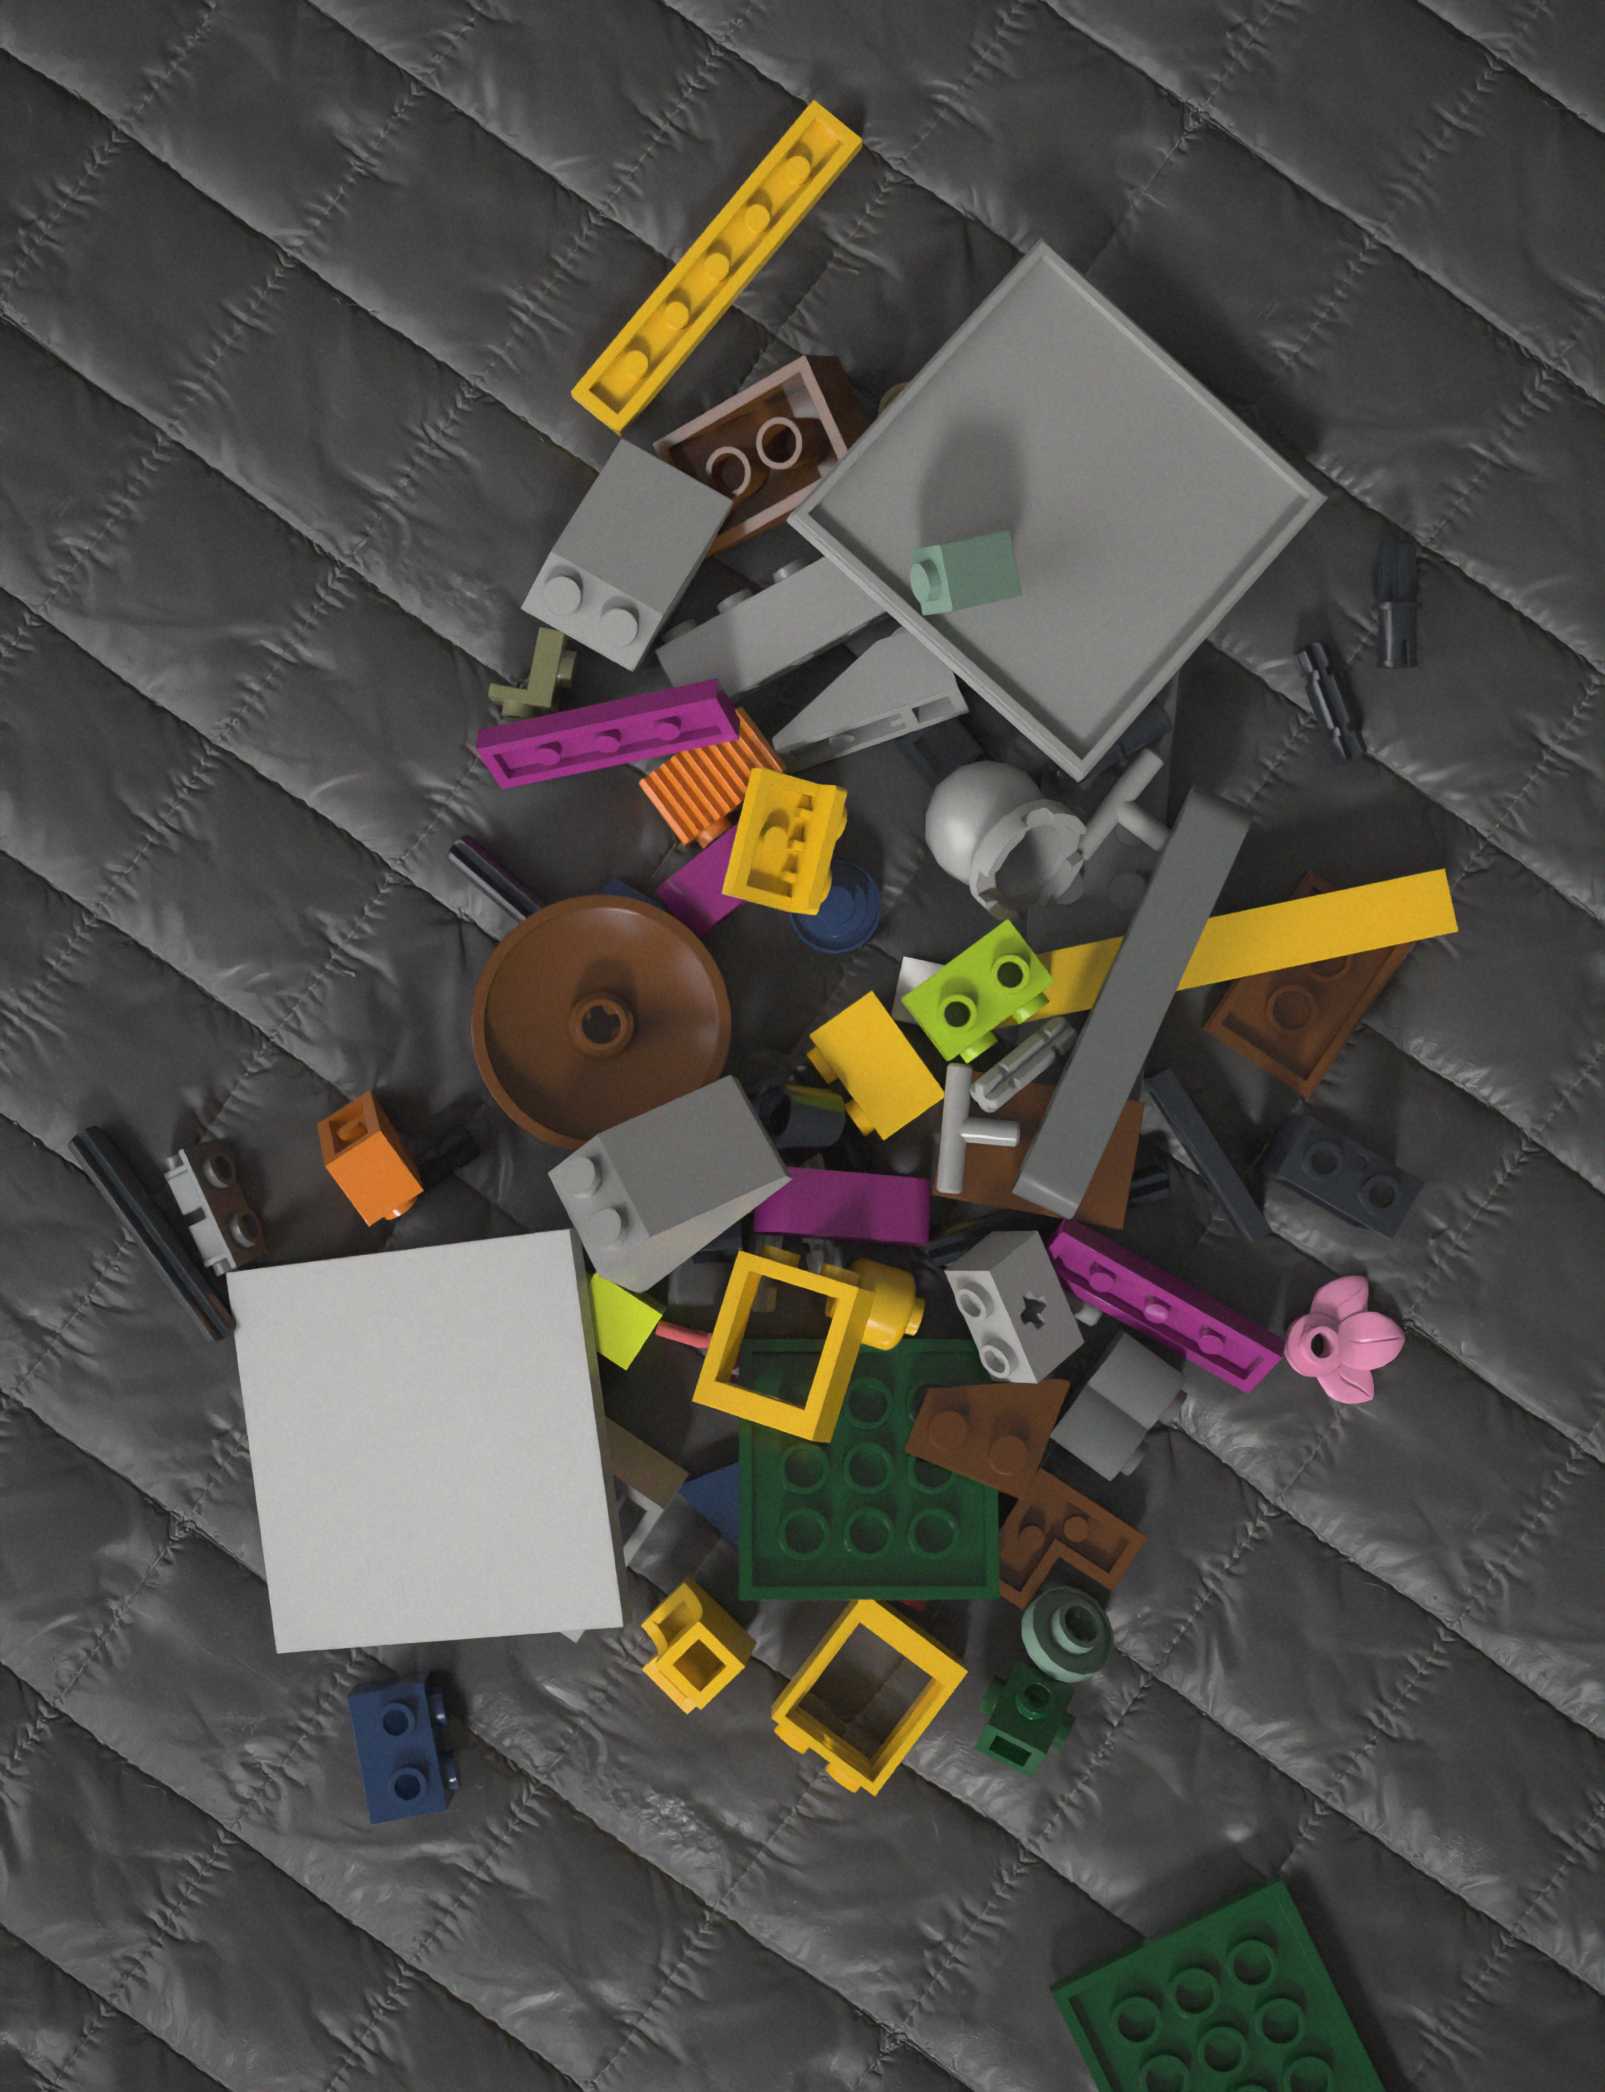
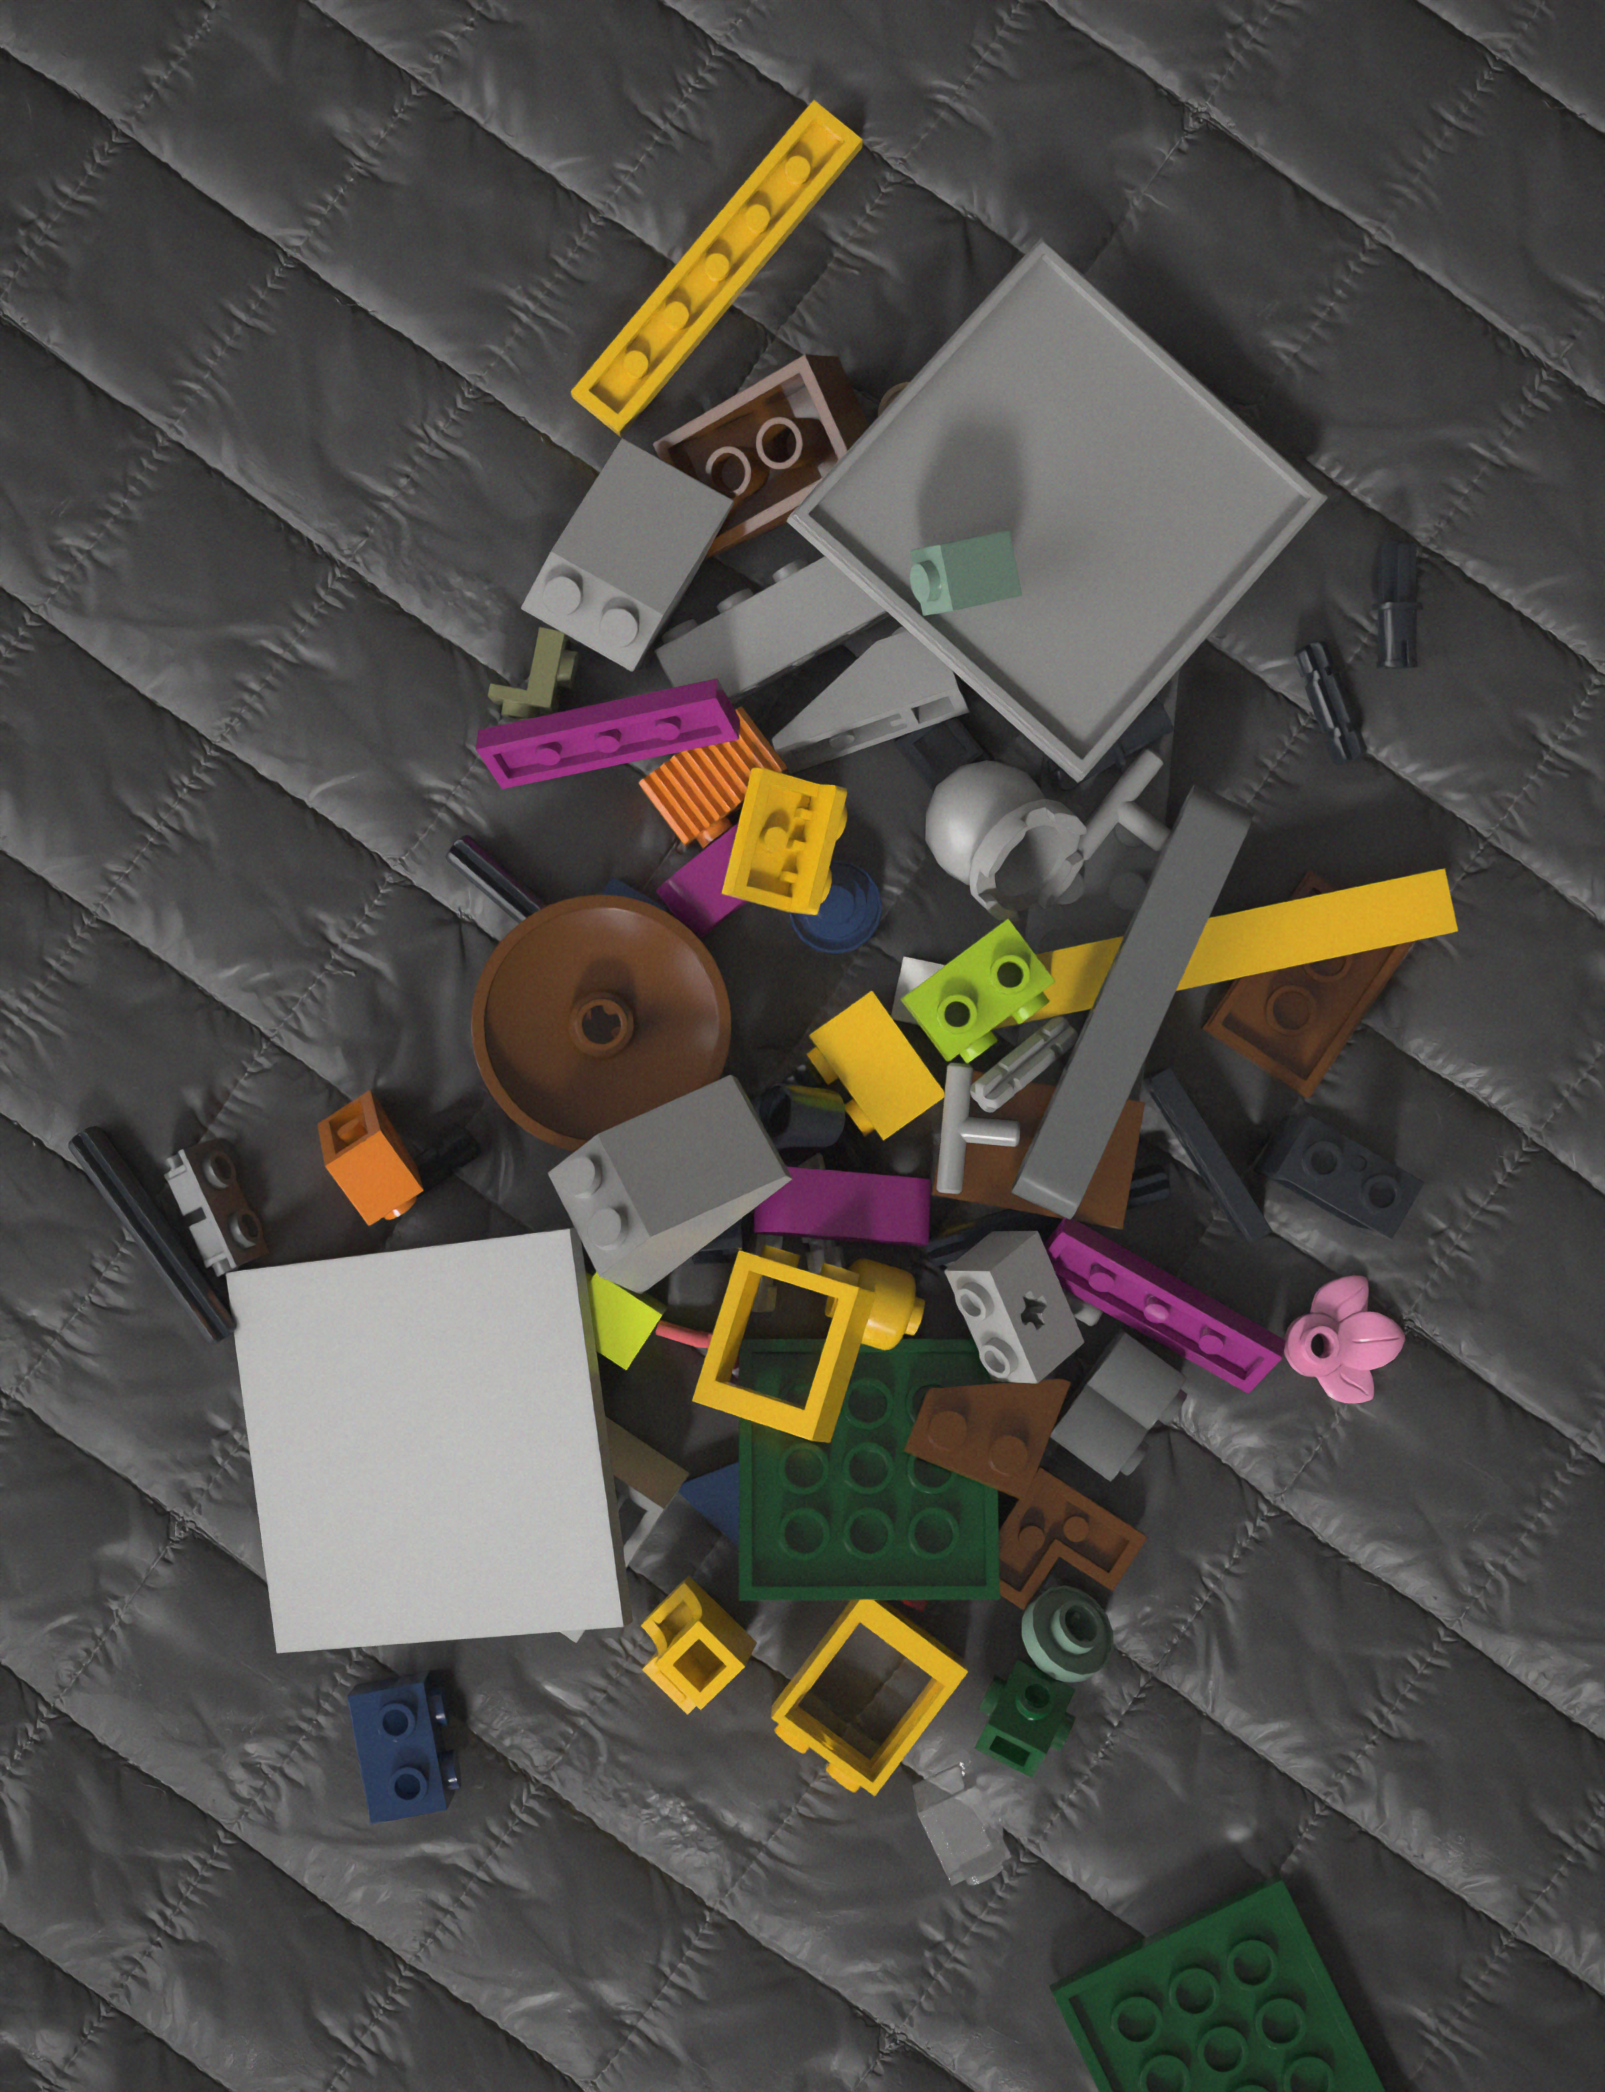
none -> clear piece [912,1758,1011,1886]

